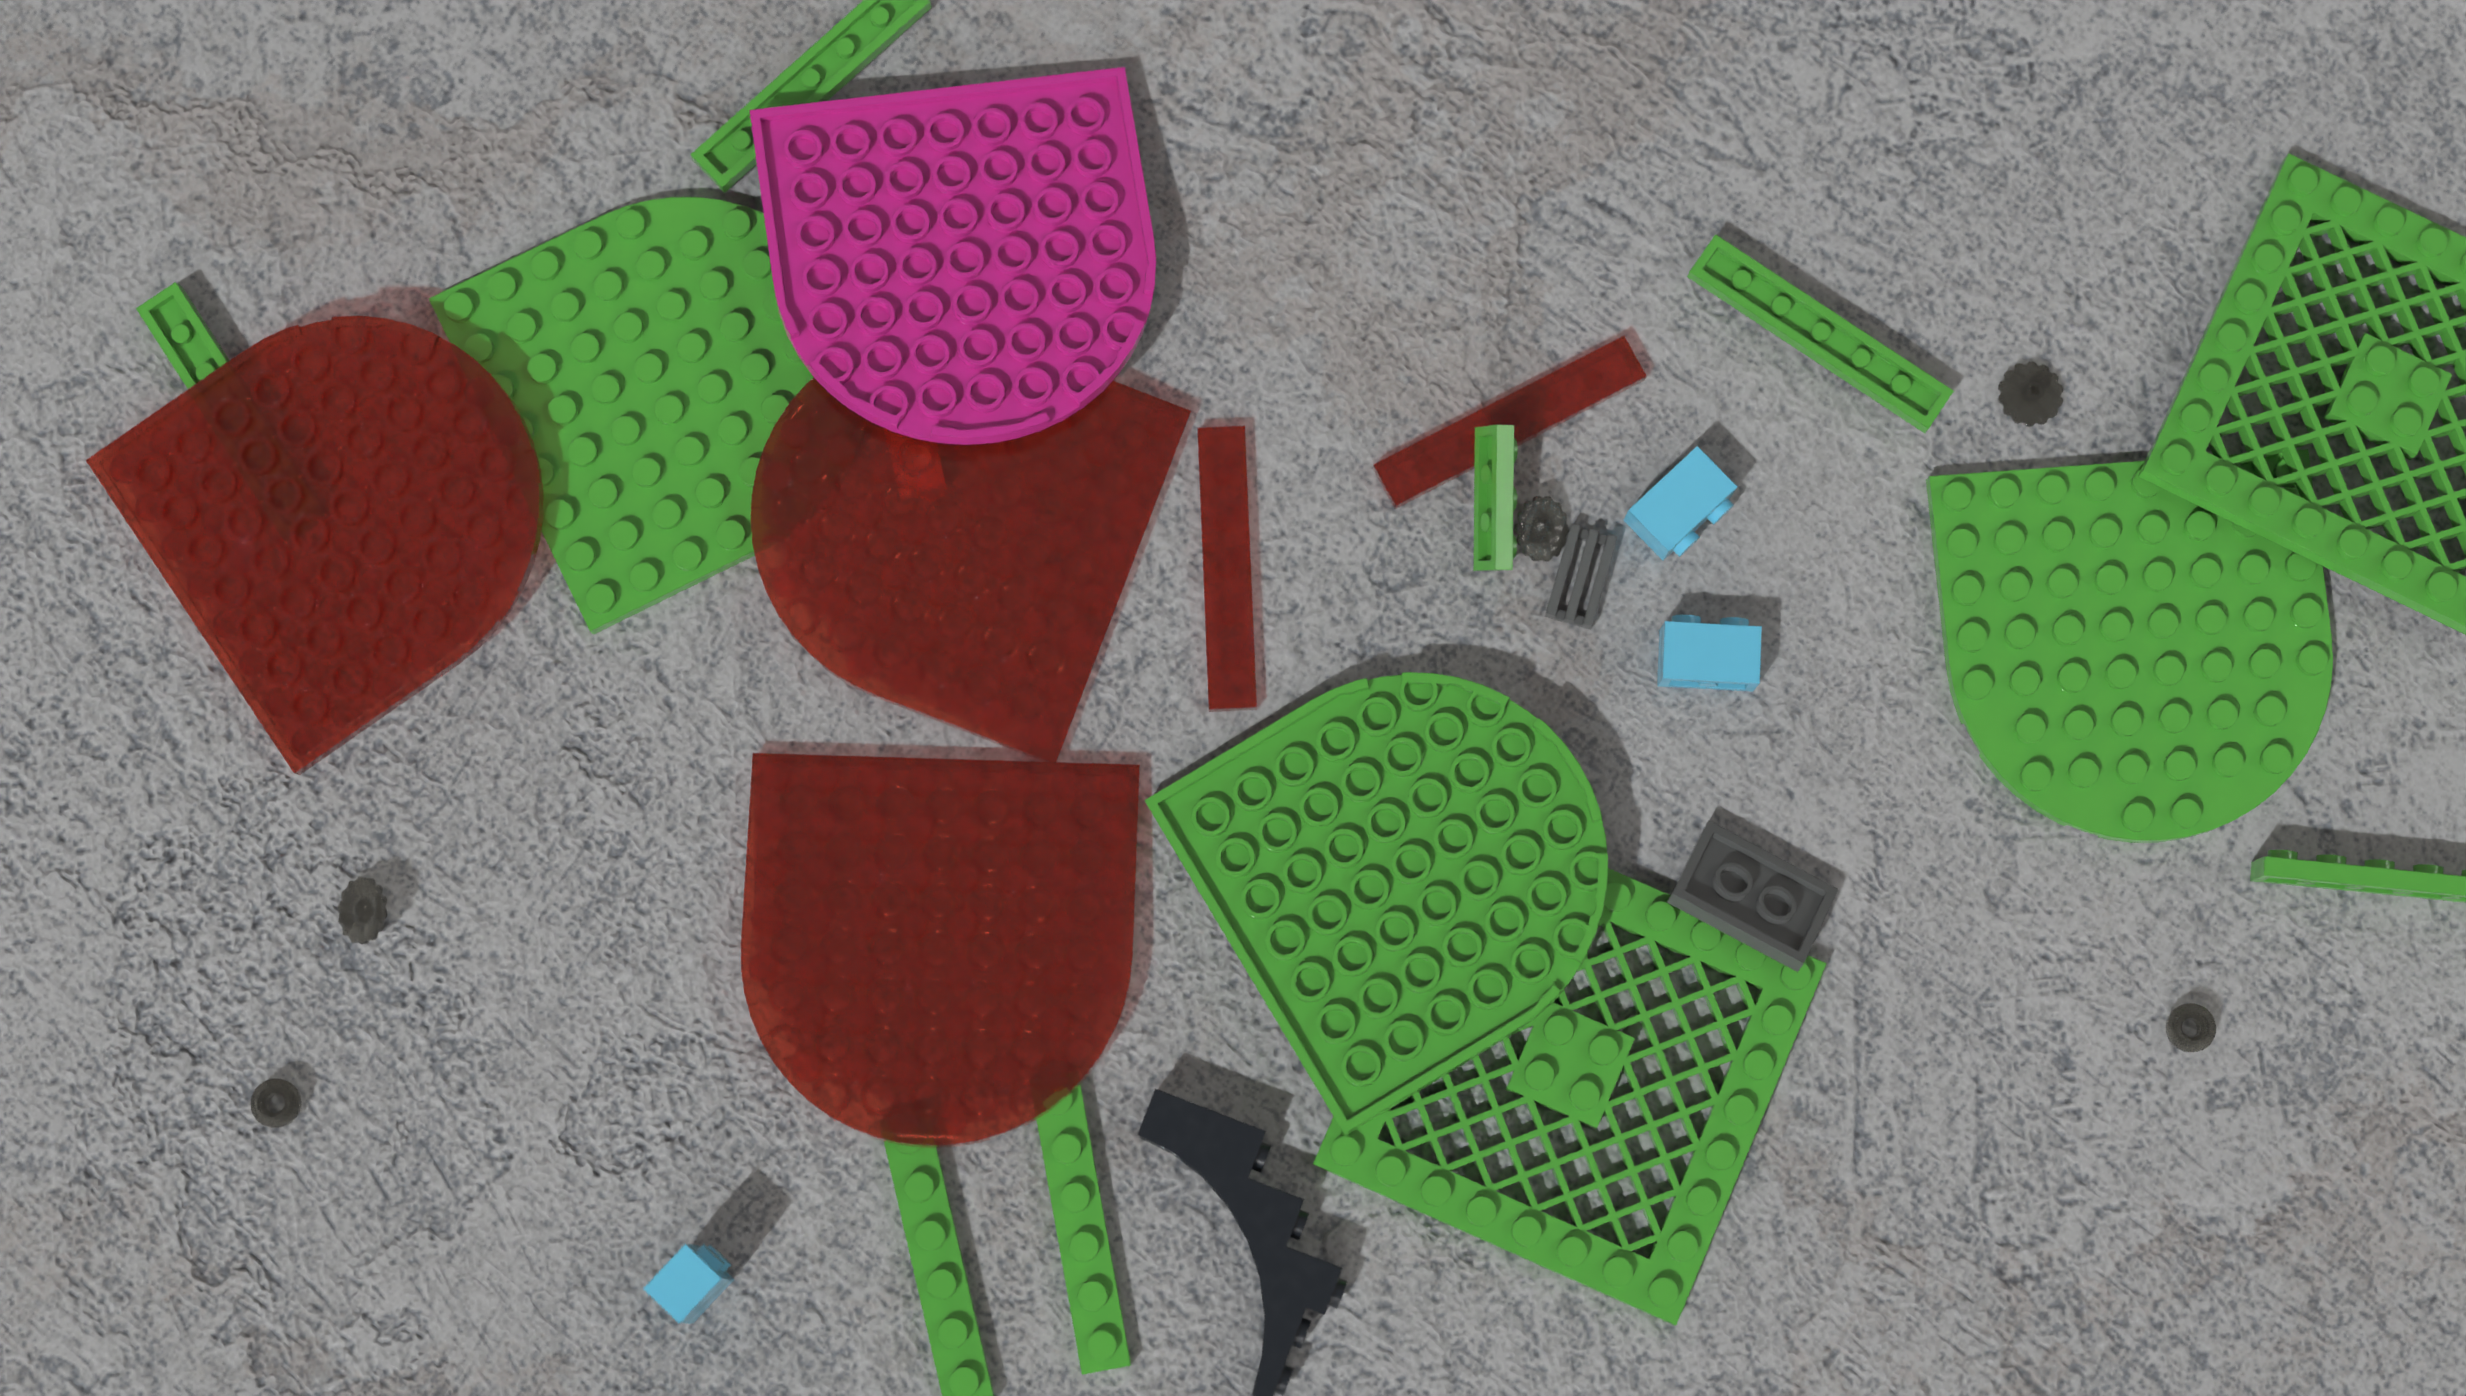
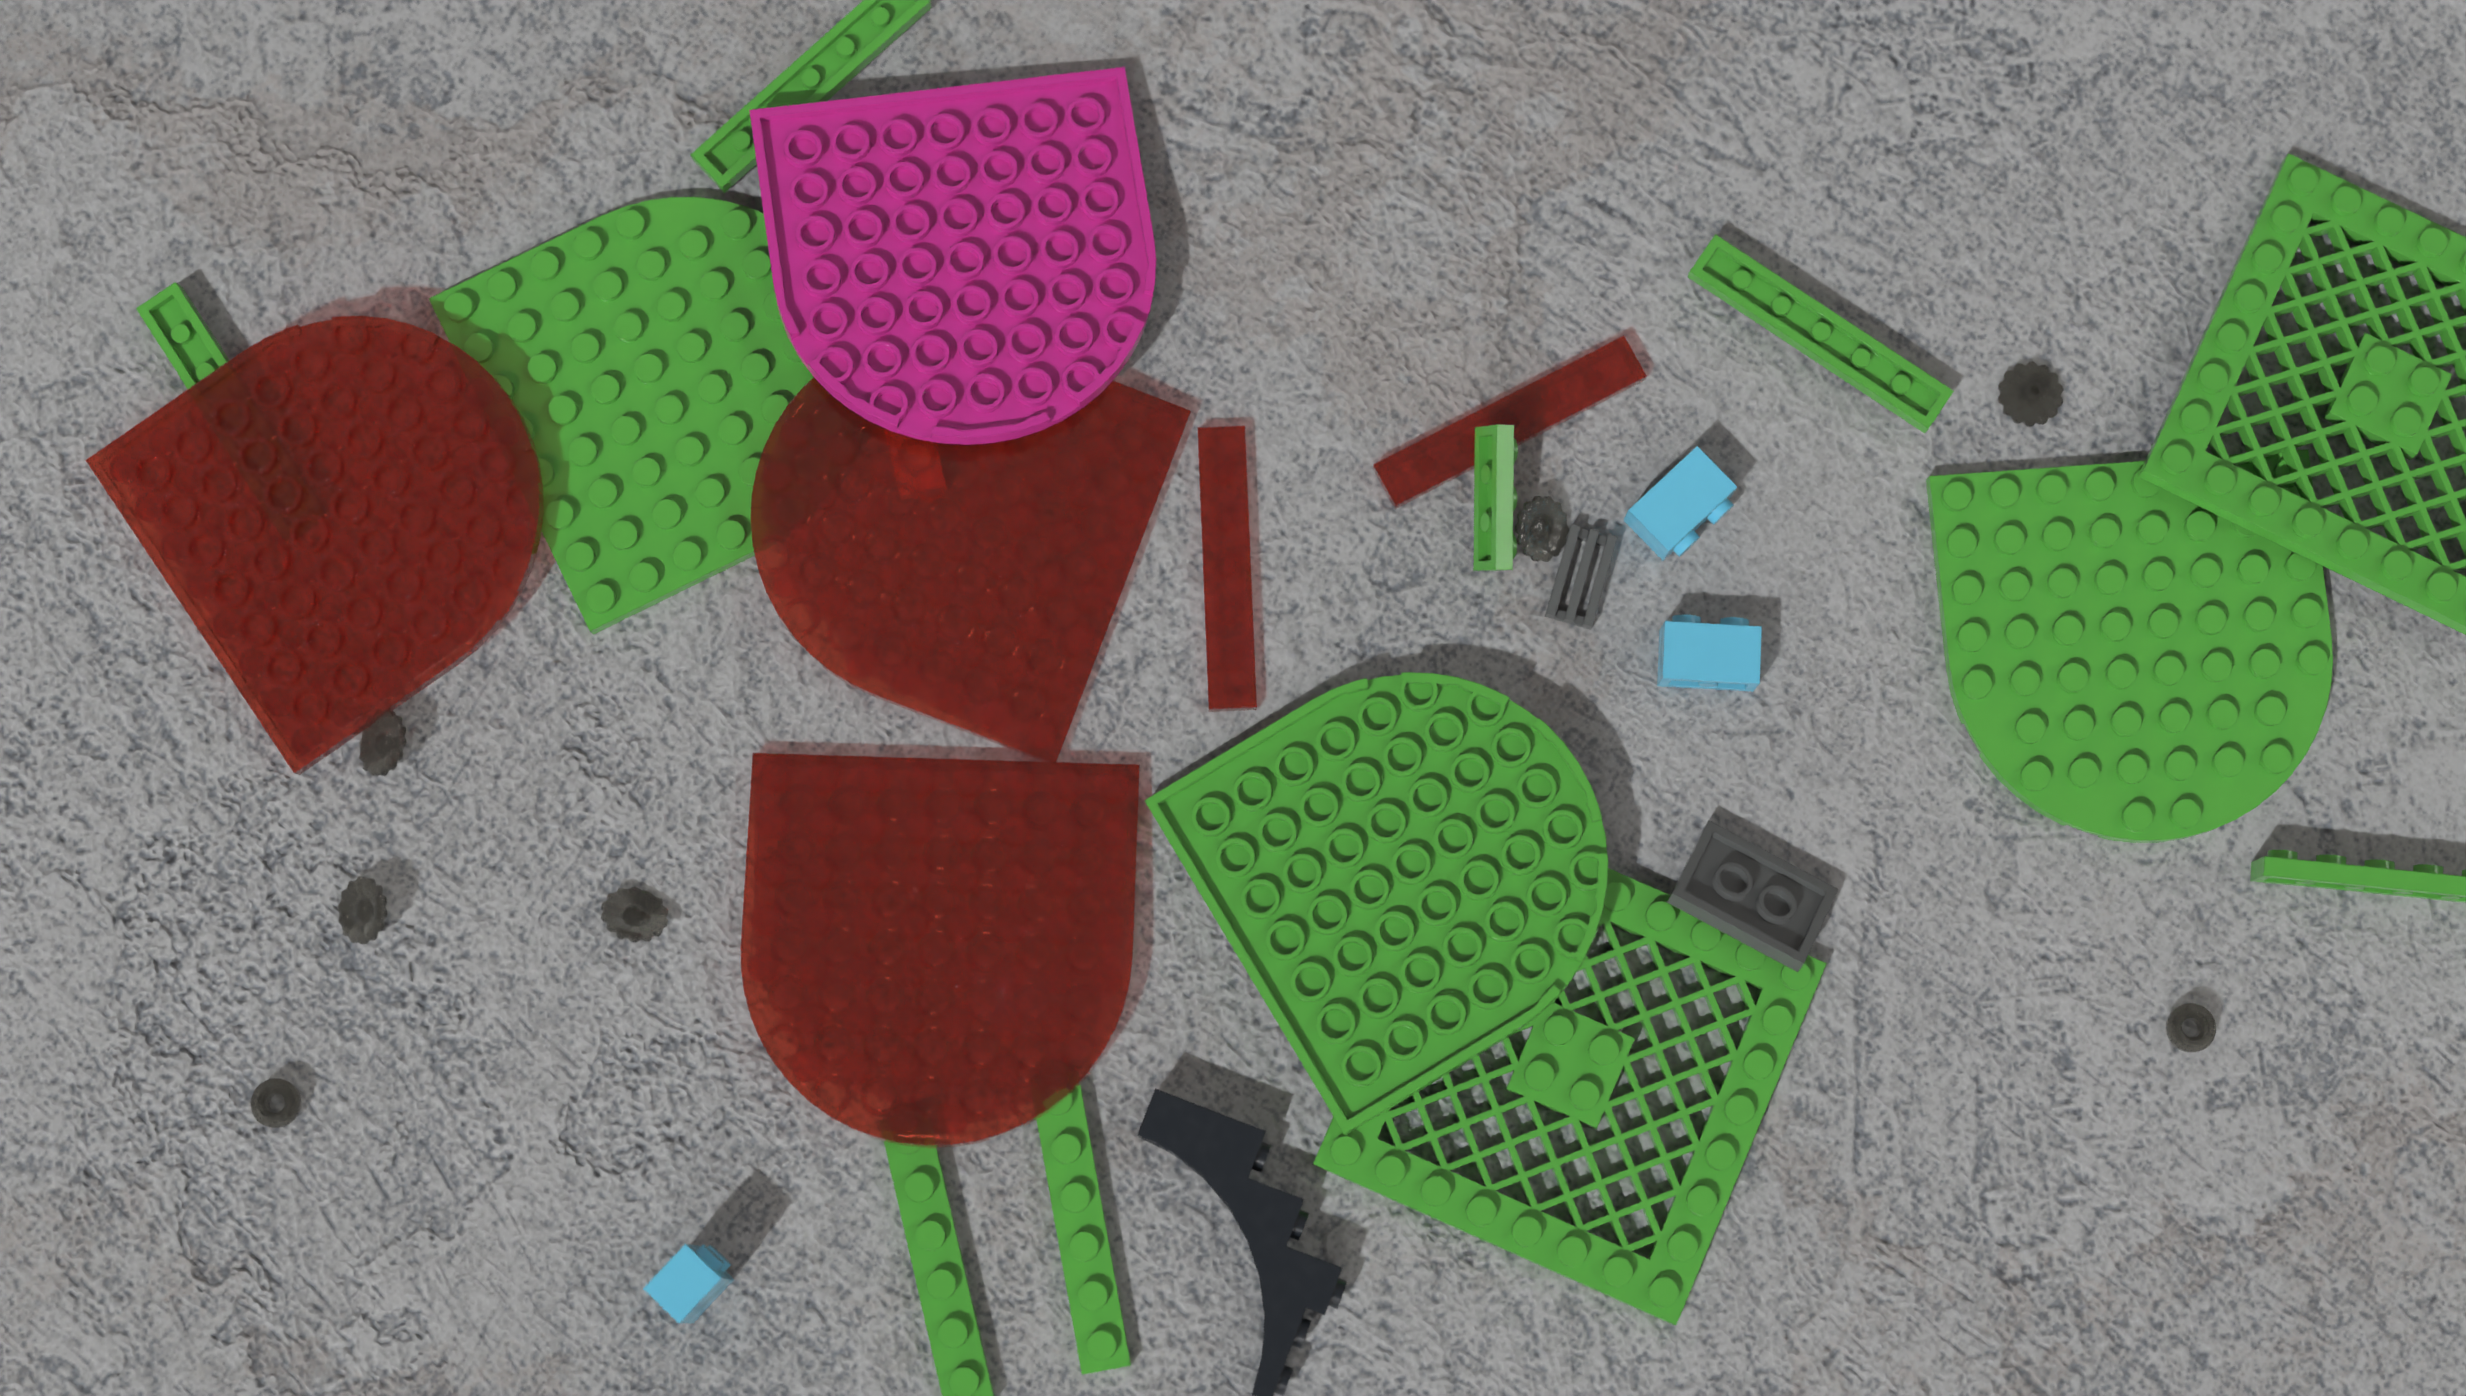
none -> clear smoke piece [359,710,407,776]
none -> clear smoke piece [601,886,668,943]

